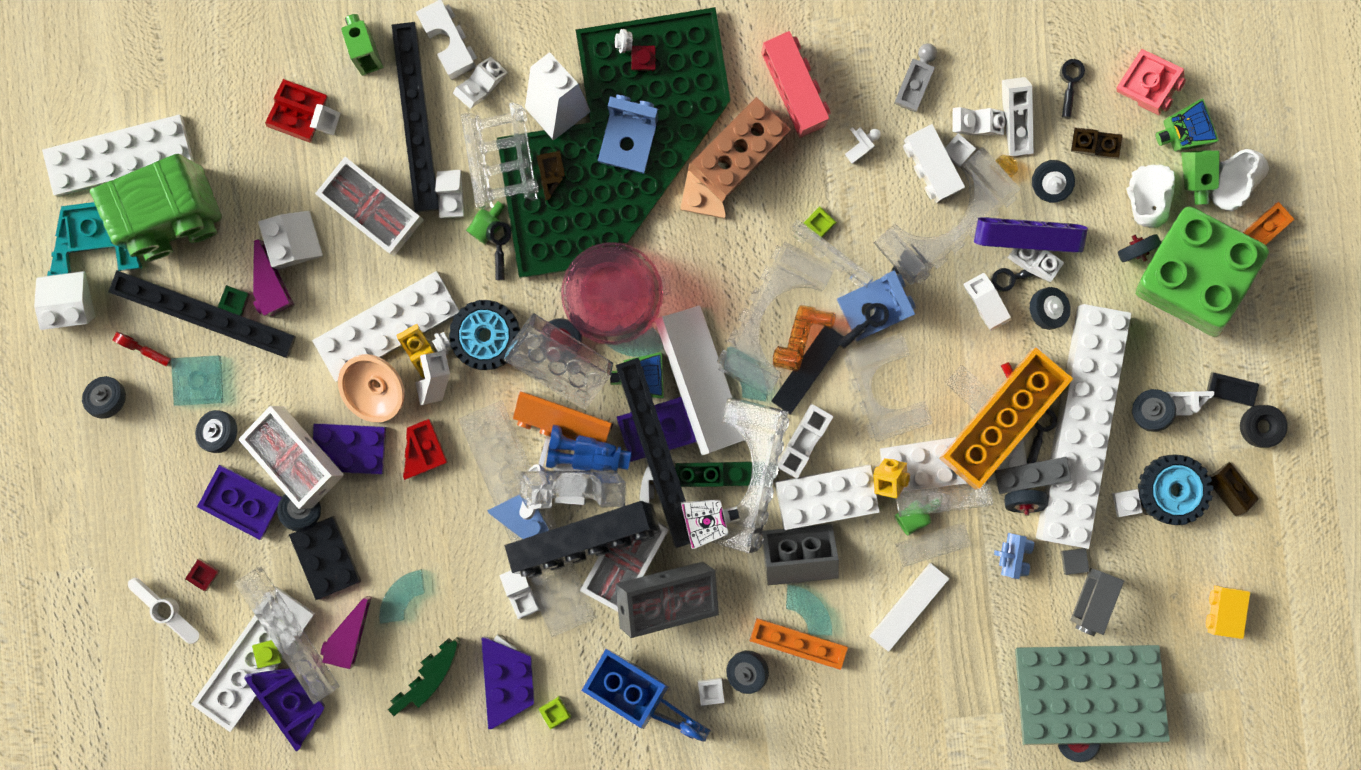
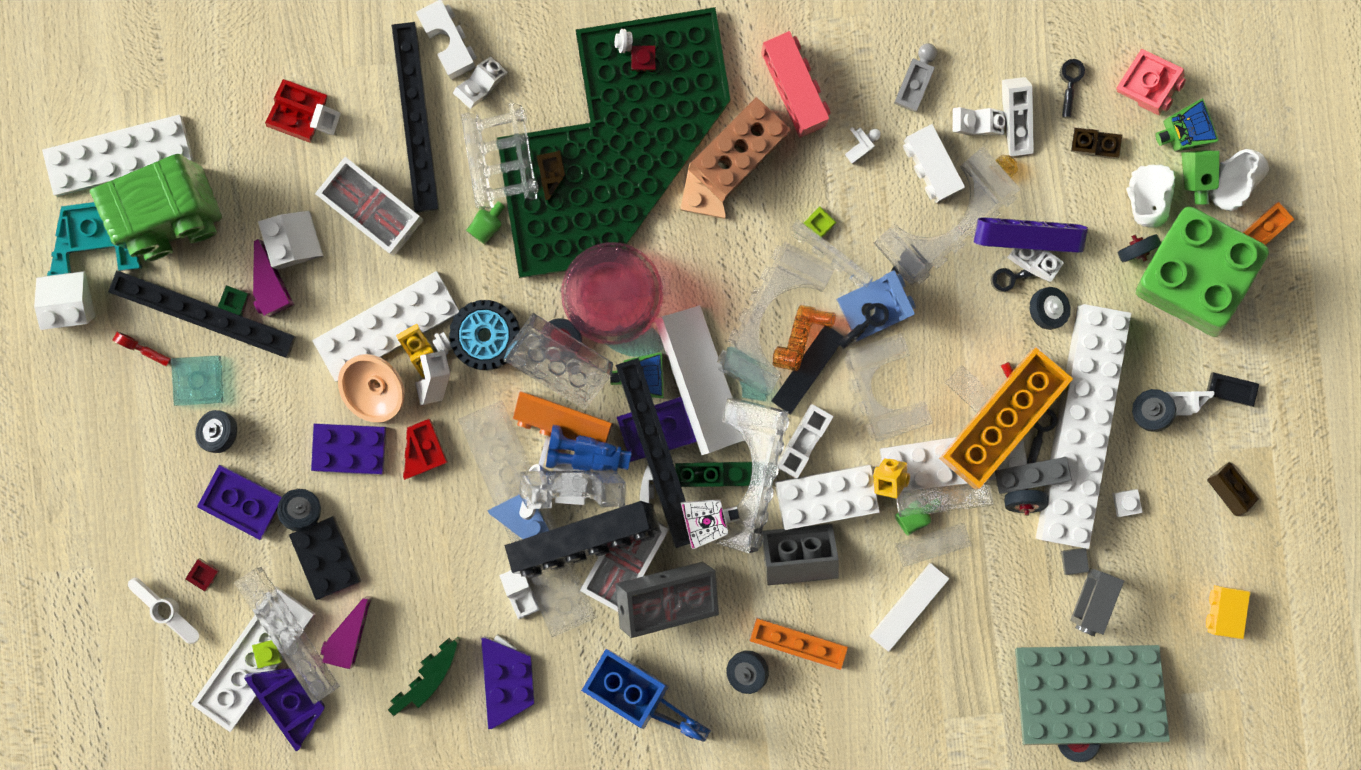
black wheel [82,376,126,419] -> none
brick [239,406,344,509] -> none
bright green torso [341,14,384,76] -> none
clear light blue tile [379,569,425,624] -> none
white slope [435,170,464,219] -> none
black piece [486,221,512,280] -> none
white slope [525,52,591,141] -> none
lime tile [538,696,571,730] -> none
medium blue bracket [598,95,658,174] -> none
white tile [698,678,724,706] -> none
clear light blue tile [786,584,832,635] -> none
white tile [945,133,976,167] -> none
white slope [963,273,1012,331] -> none
medium blue hips [994,533,1034,579] -> none
black wheel [1032,160,1075,203] -> none
wheel [1138,454,1213,525] -> none
black tyre [1240,405,1288,448] -> none

